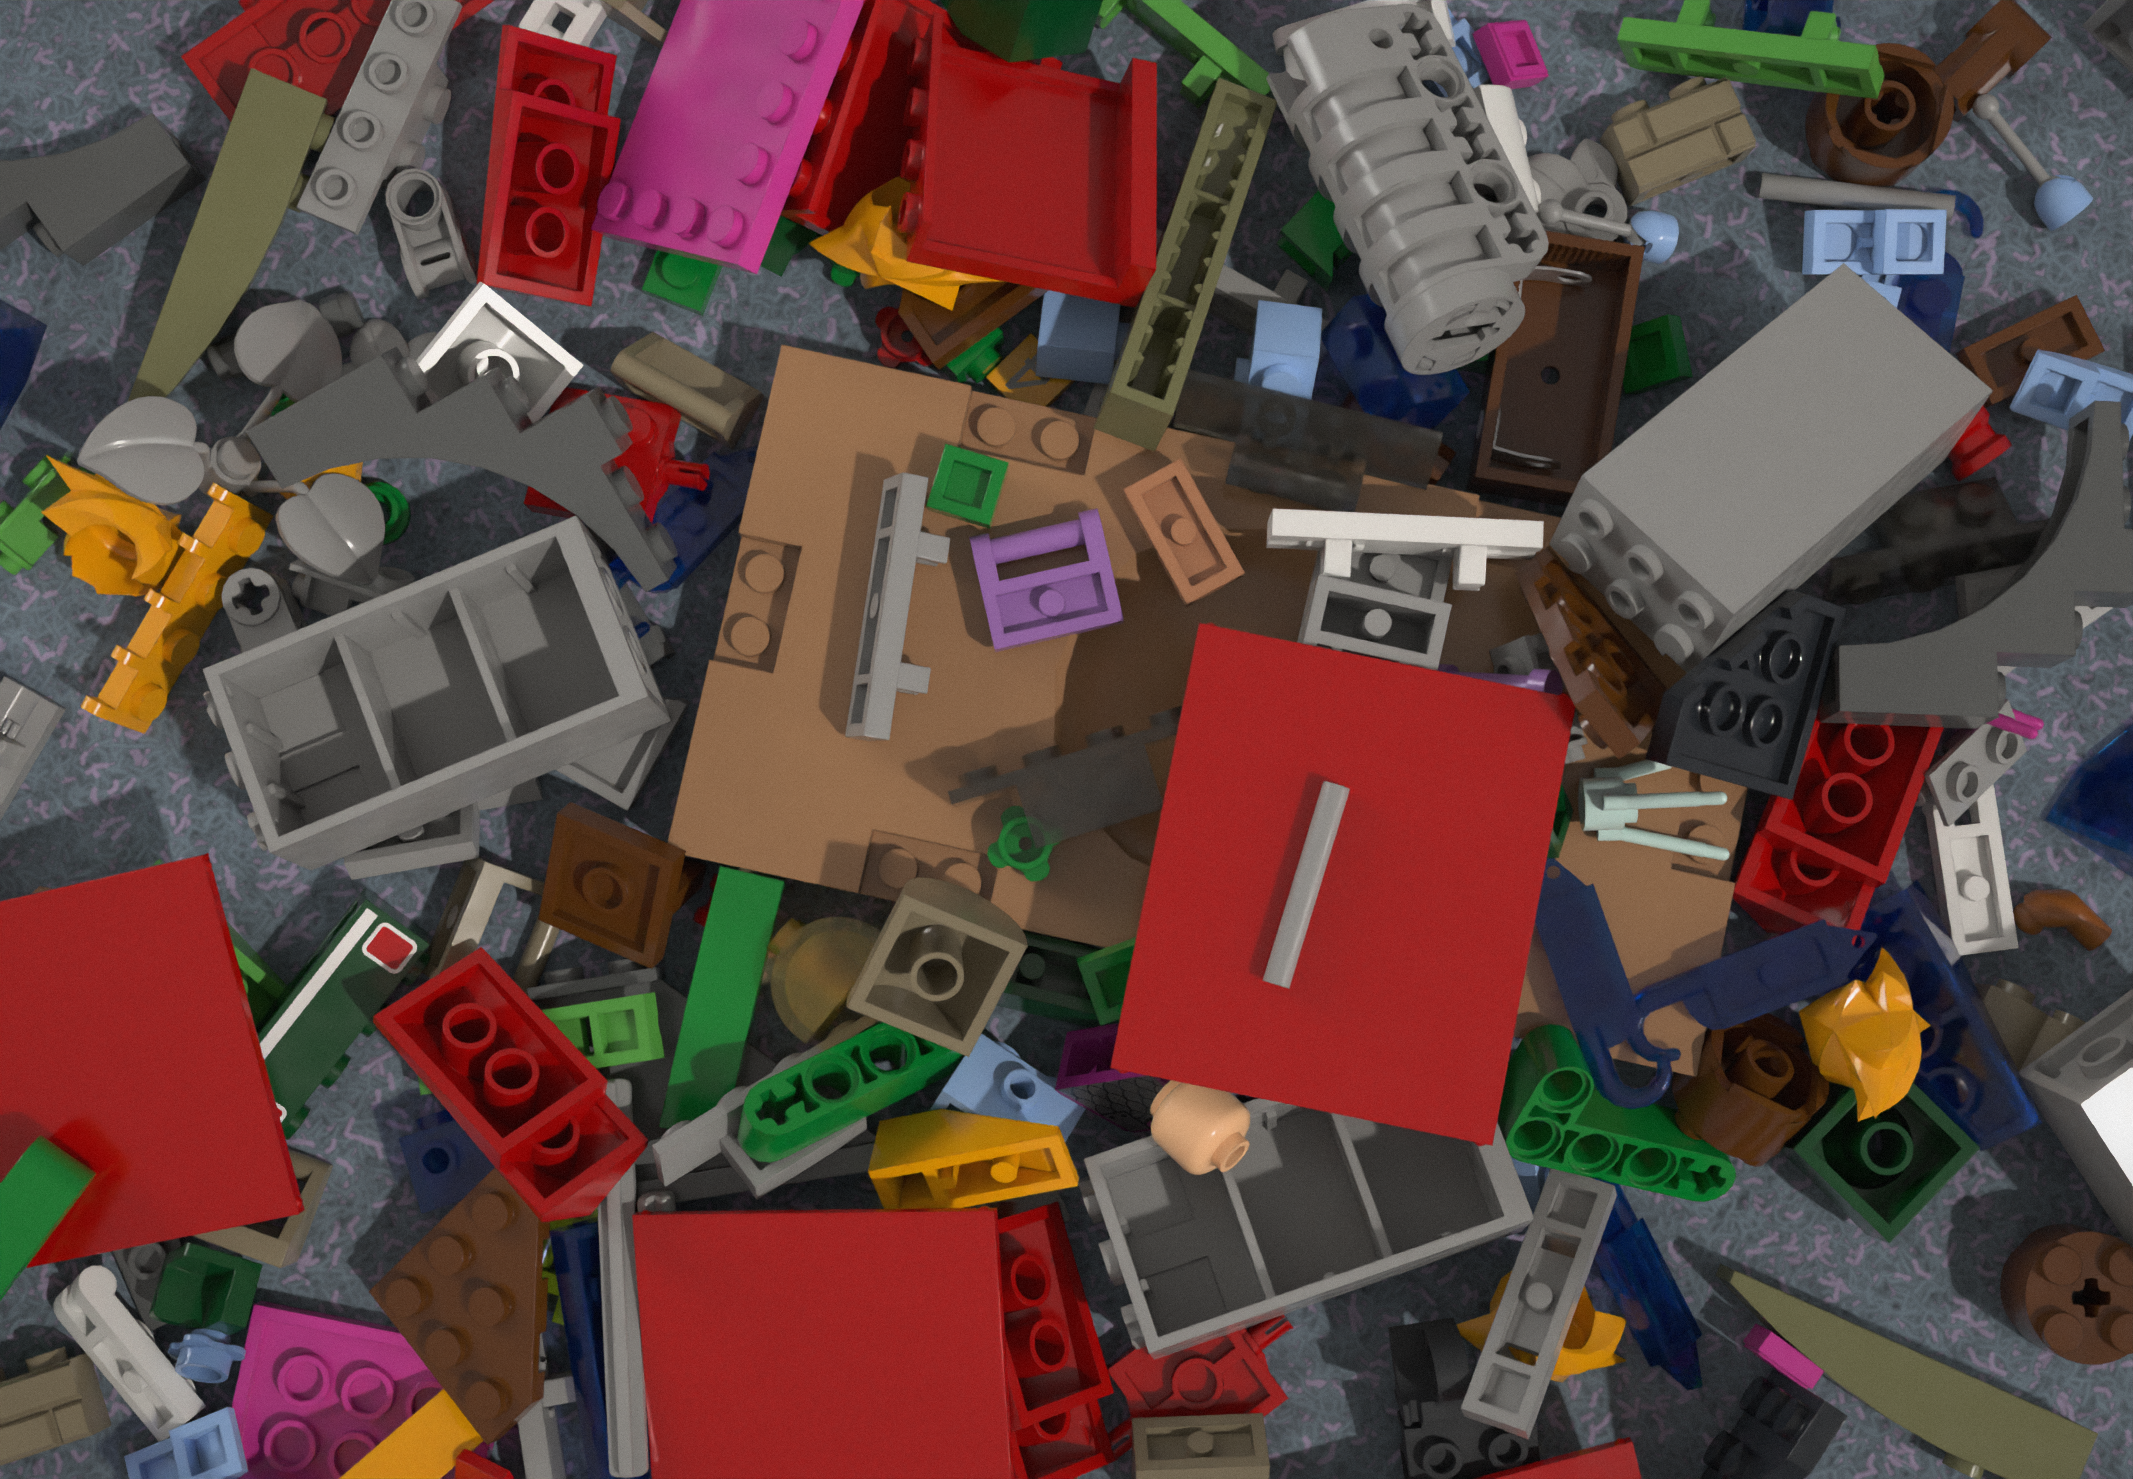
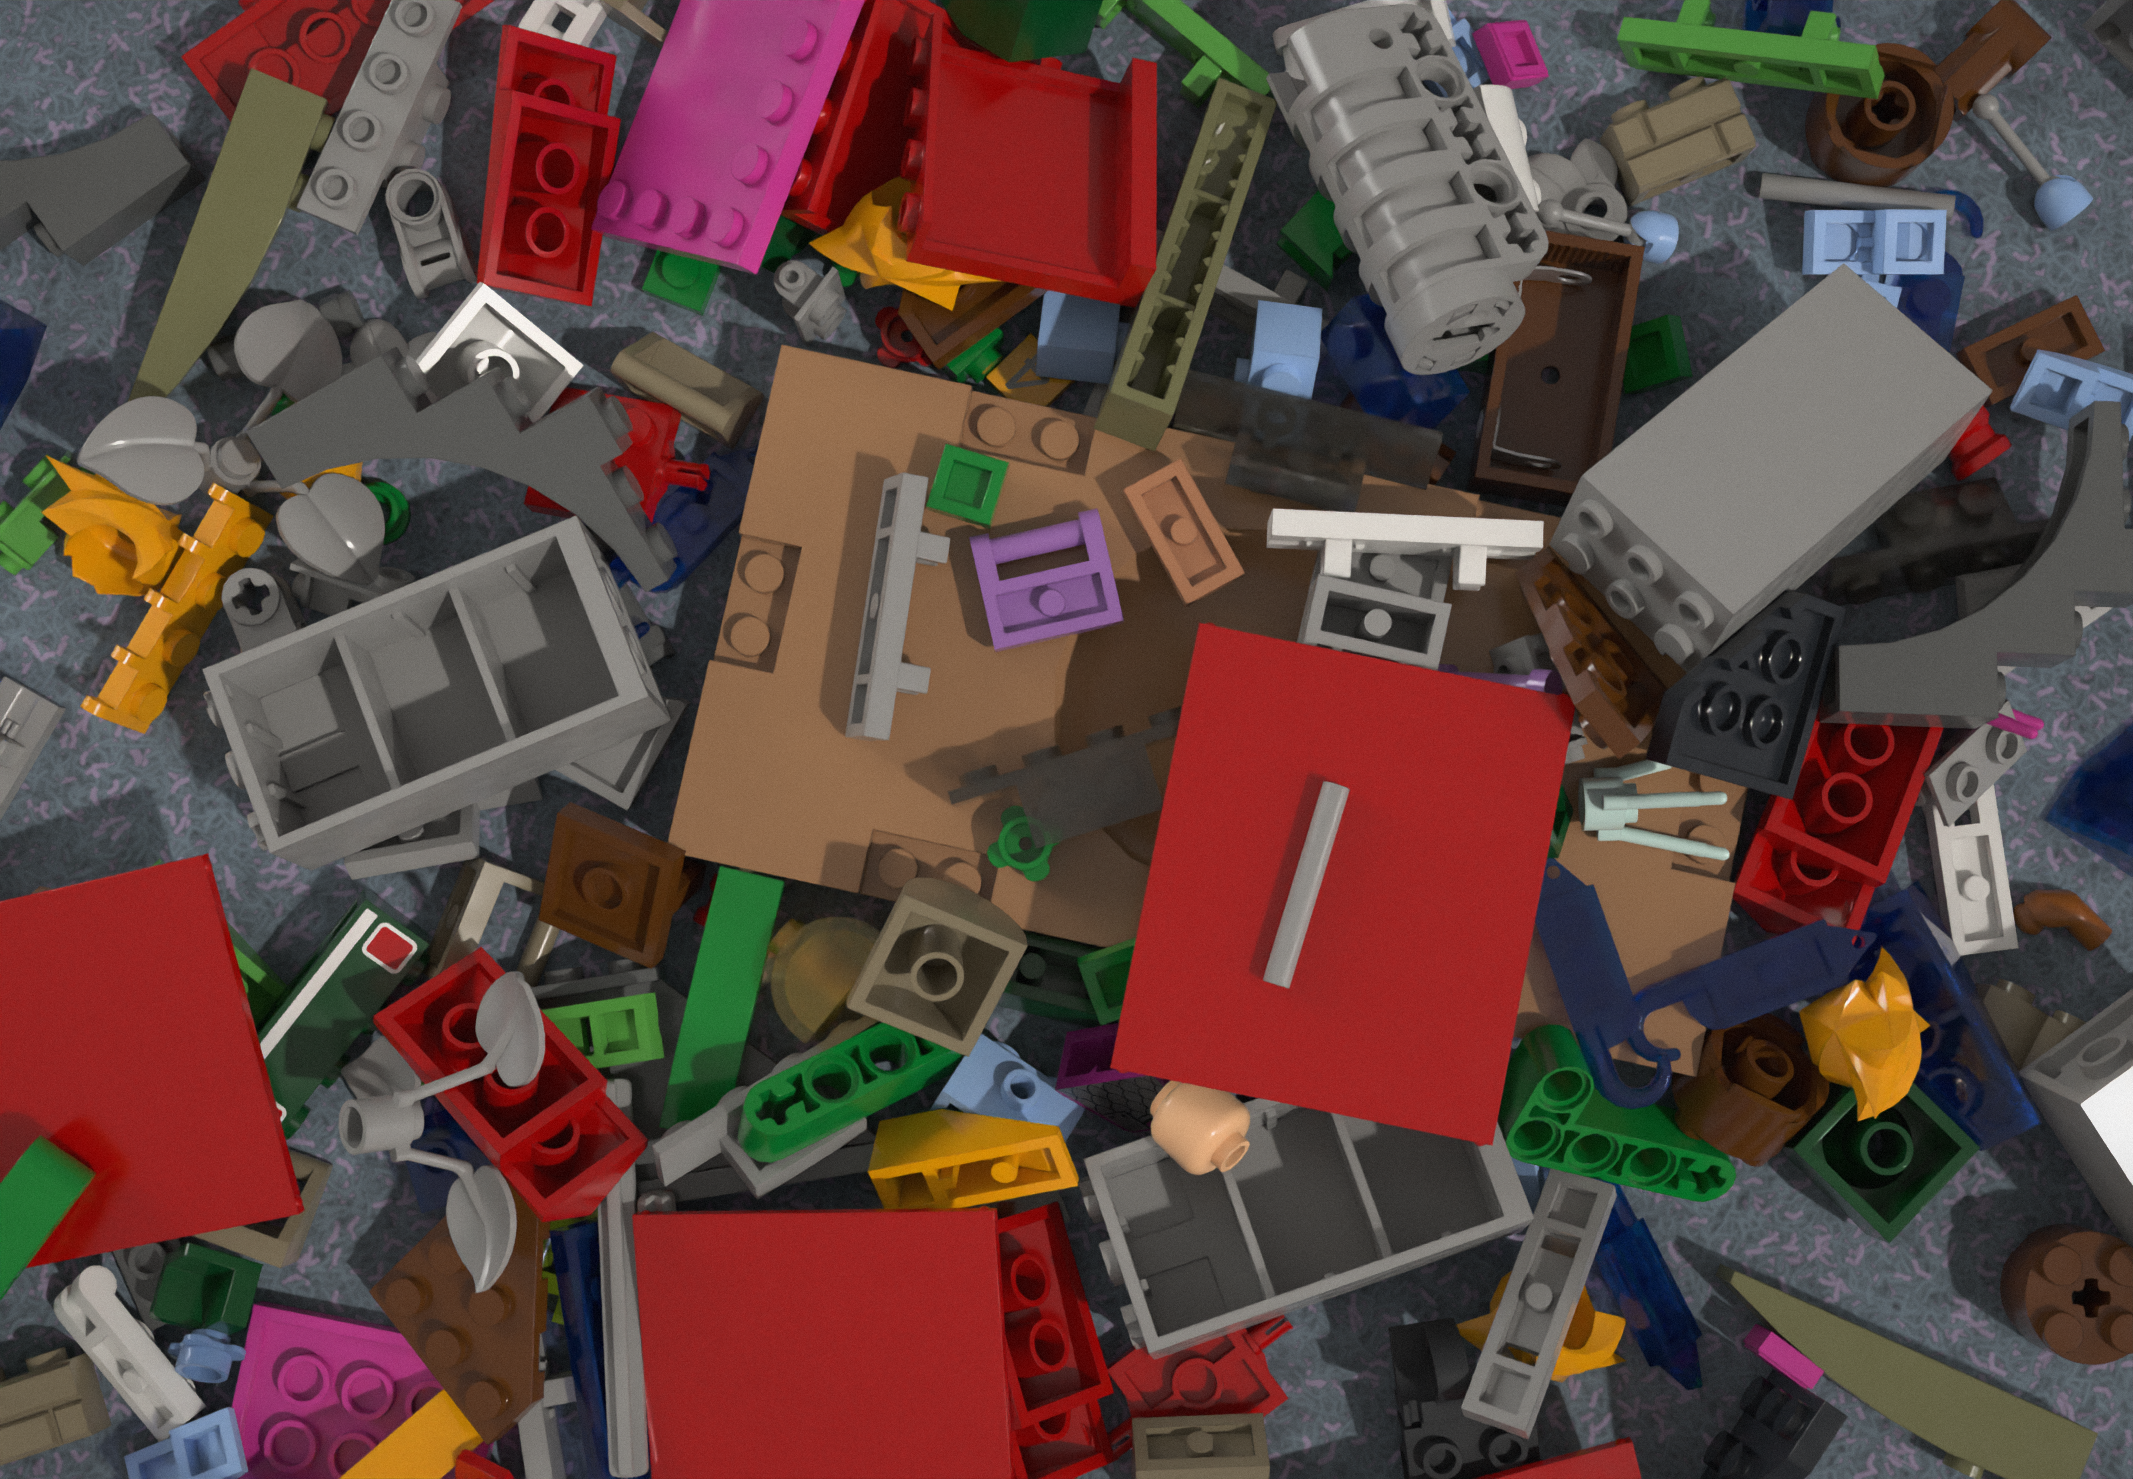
none -> light grey plant [339,971,545,1293]
none -> light grey hinge [774,260,847,347]

